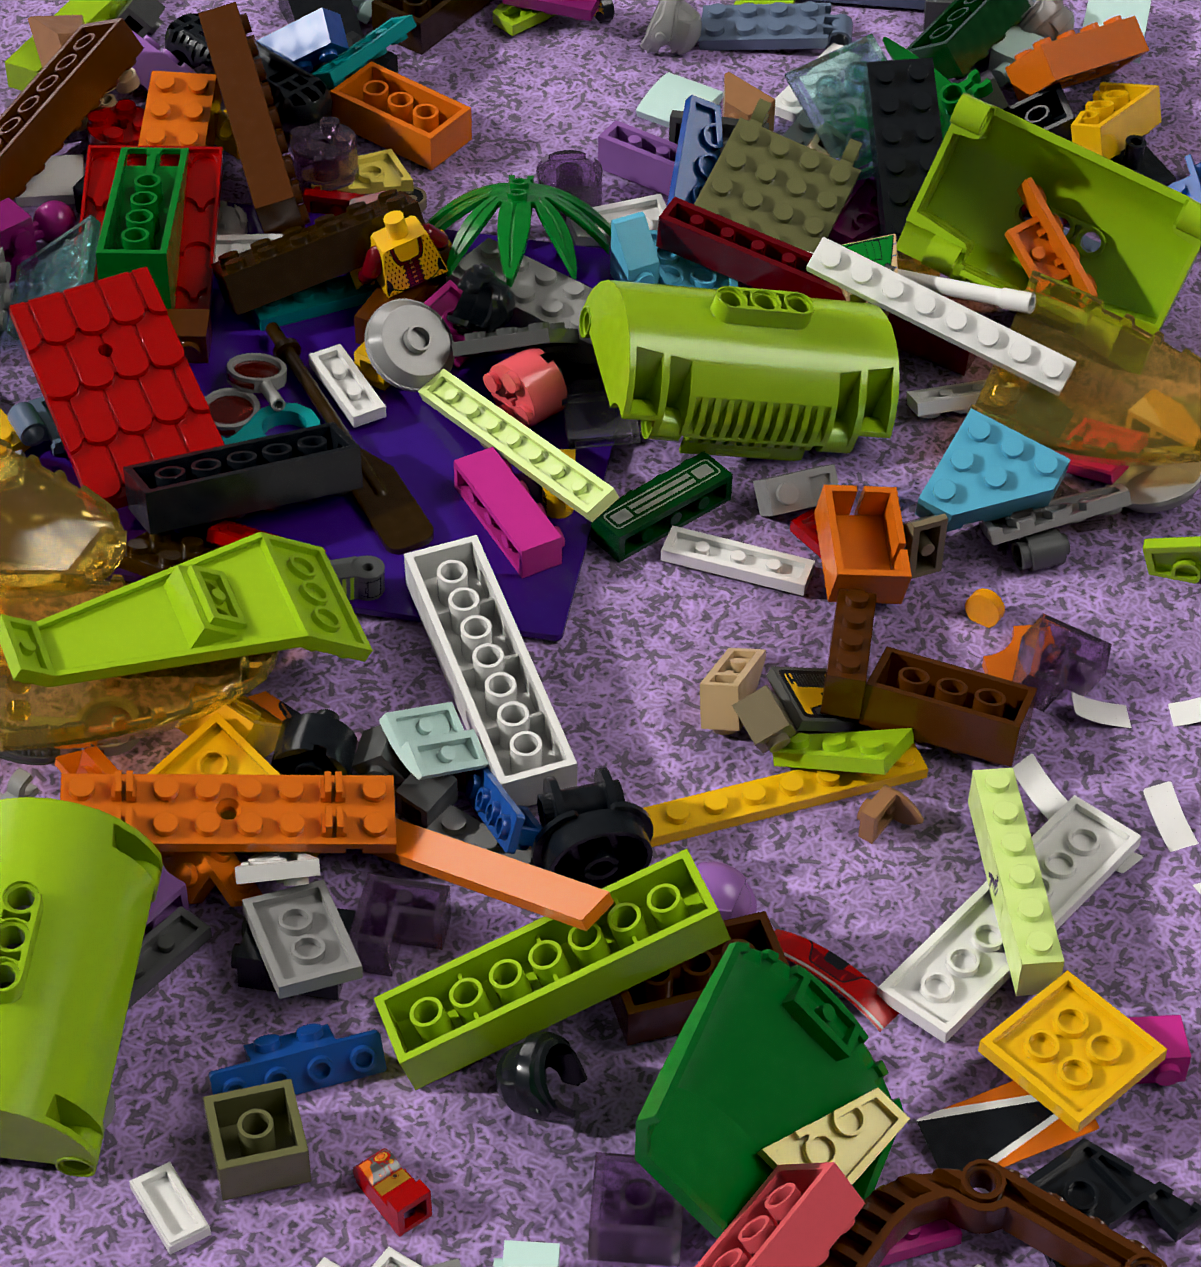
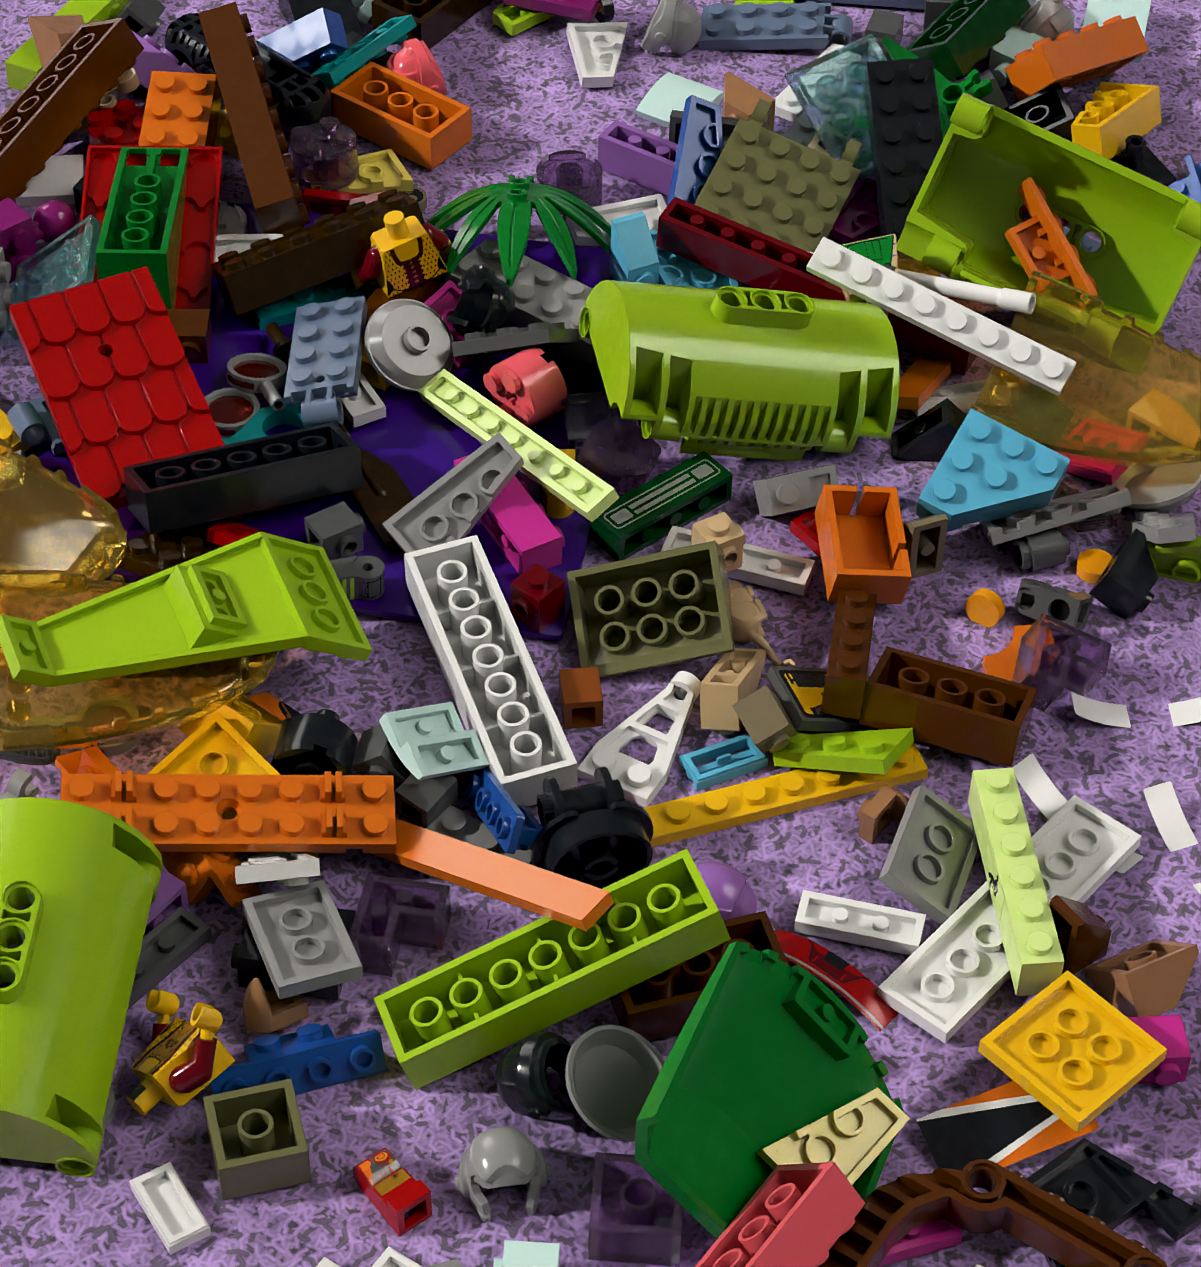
none -> torso [126,990,235,1116]
none -> medium nougat plate [243,978,308,1033]
none -> sand blue hinge [283,296,368,428]
none -> dark grey brick [304,501,366,560]
none -> light grey wing [382,432,524,553]
none -> coral helmet [385,38,447,95]
none -> light grey helmet [454,1127,552,1222]
none -> dark red brick [511,563,565,634]
none -> dark orange brick [559,667,603,729]
none -> light grey piece [565,1025,664,1142]
none -> white wing [566,22,628,88]
none -> olive slope [567,540,734,679]
none -> clear purple brick [576,415,661,498]
none -> white plate [577,671,701,807]
none -> medium azure tile [679,733,768,791]
none -> tan brick [691,511,746,573]
none -> tan animal [729,580,796,667]
none -> white plate [794,890,926,955]
none -> dark grey brick [863,9,905,60]
none -> light grey plate [878,784,979,925]
none -> black slope [892,398,967,462]
none -> orange tile [897,359,951,410]
none -> dark grey leg [1014,578,1094,633]
none -> reddish brown slope [1050,895,1112,974]
none -> light orange tile [1076,549,1112,584]
none -> medium nougat slope [1084,939,1199,1017]
none -> black slope [1089,528,1158,619]
none -> light grey wing [1123,511,1196,544]

